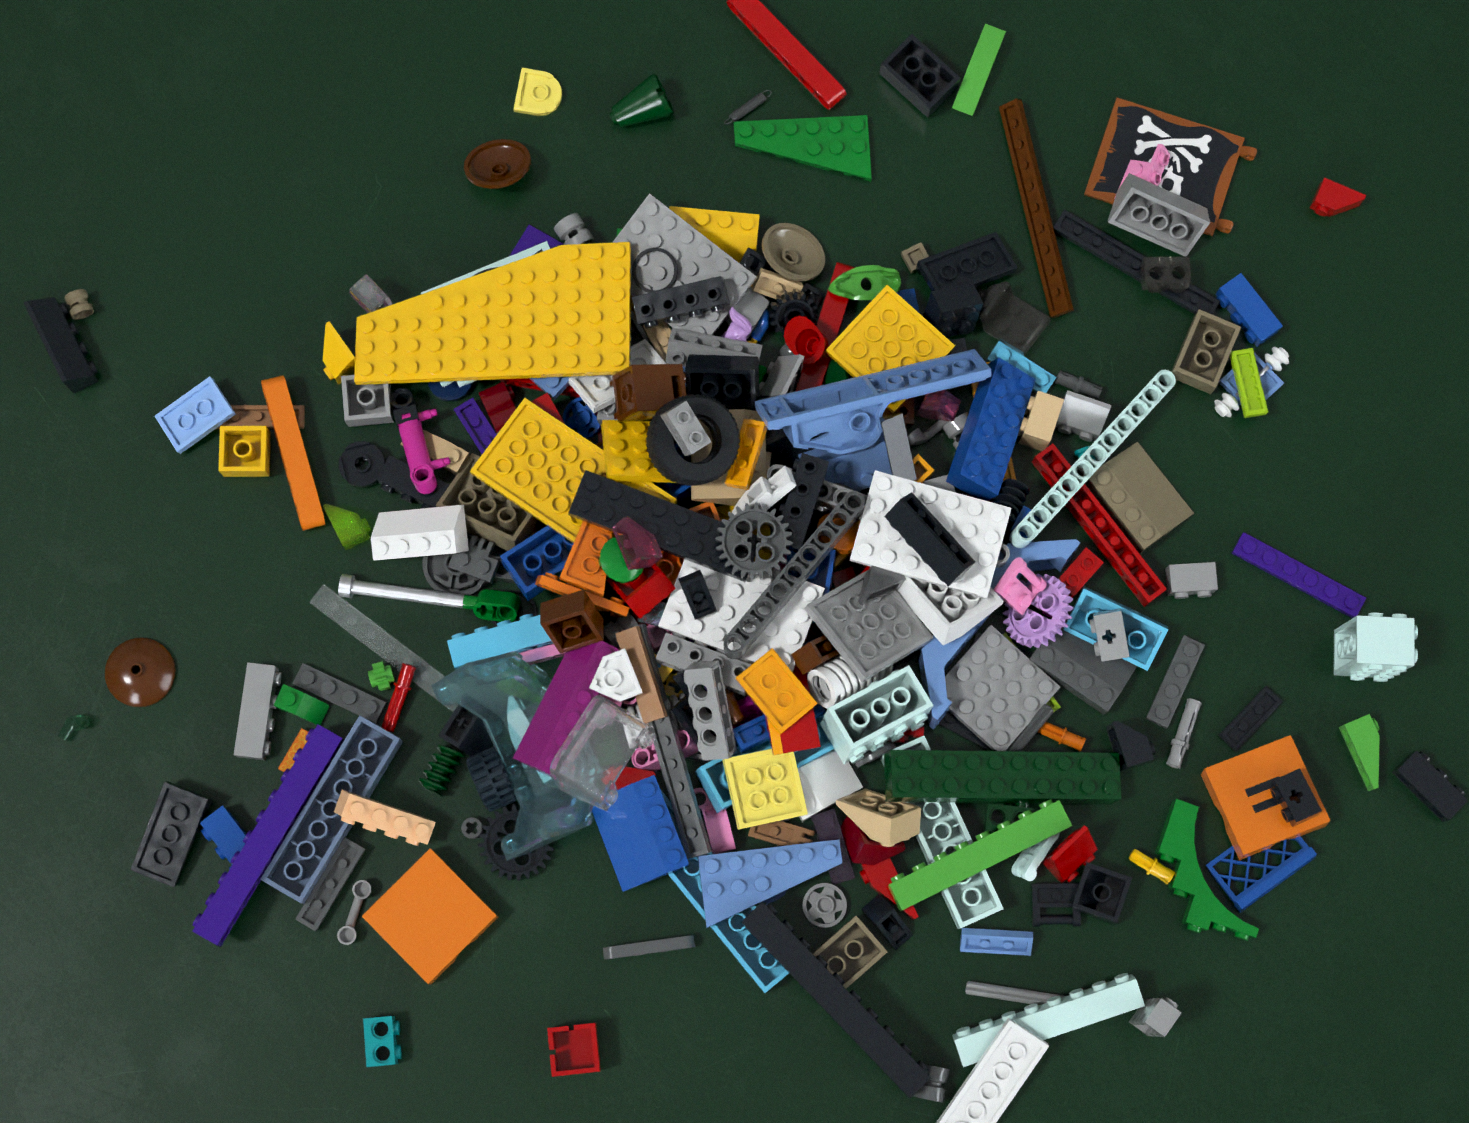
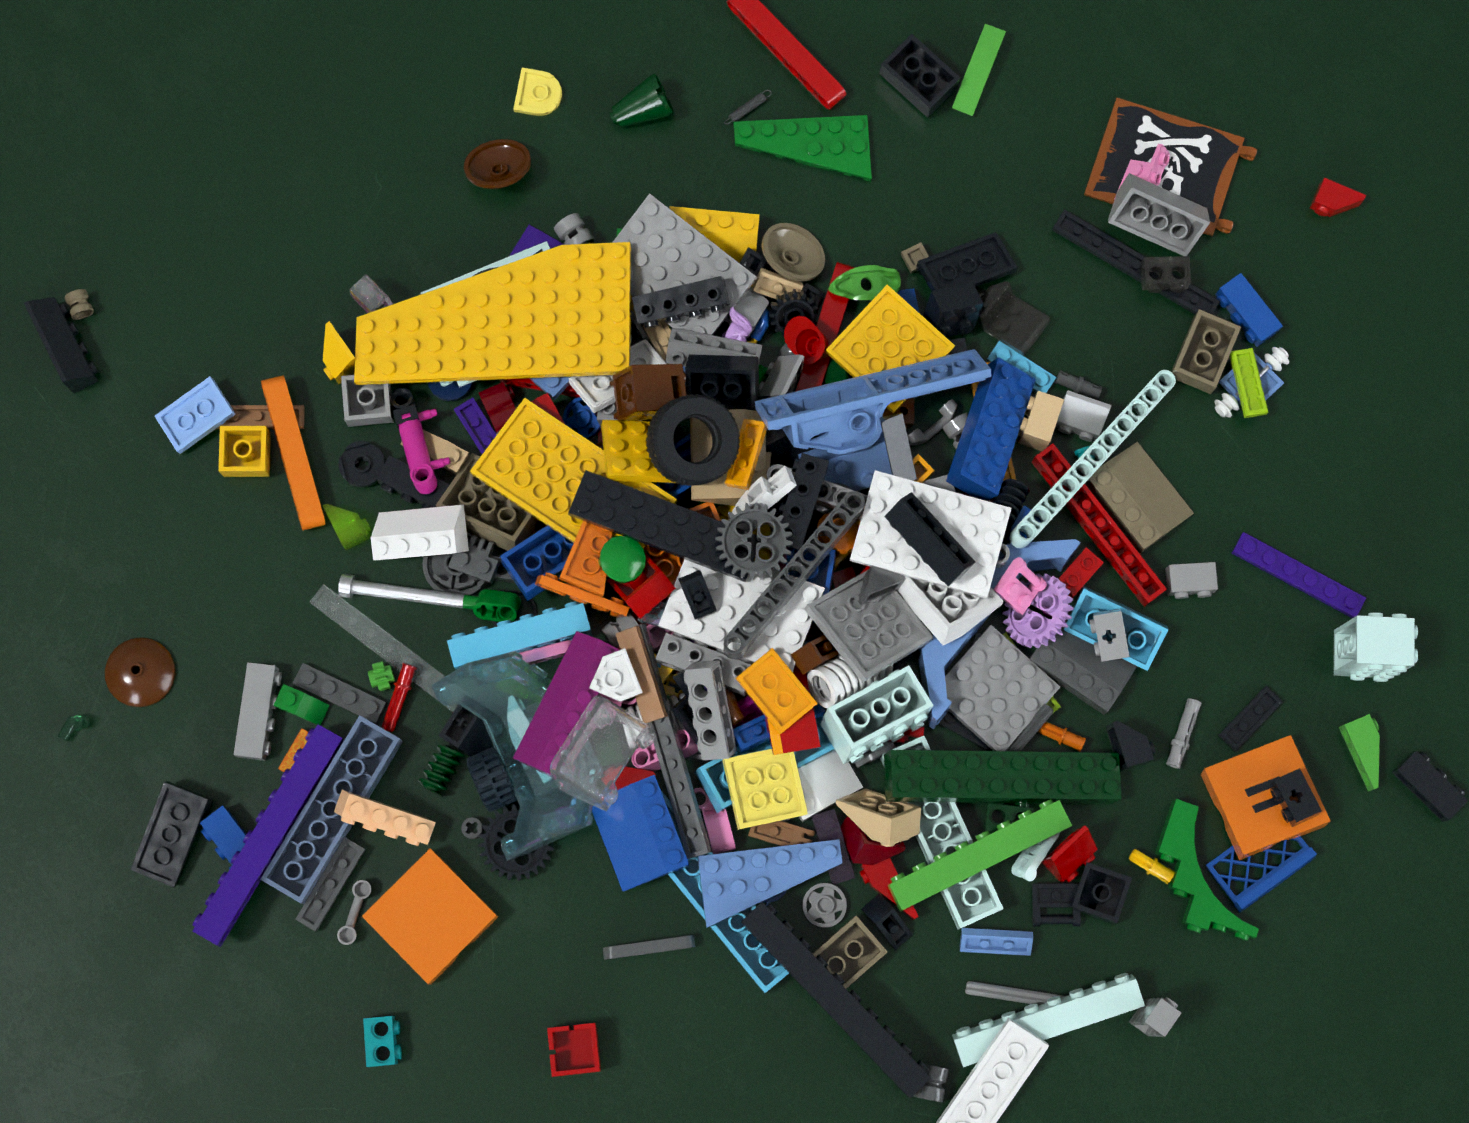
reddish brown brick [540,590,604,654] -> none
clear pink slope [612,517,663,570] -> none
black piece [632,248,678,293] -> none
light grey brick [660,401,711,456] -> none
clear pink slope [916,390,961,422] -> none
reddish brown plate [999,98,1074,318] -> none
dark grey plate [1145,635,1205,729] -> none

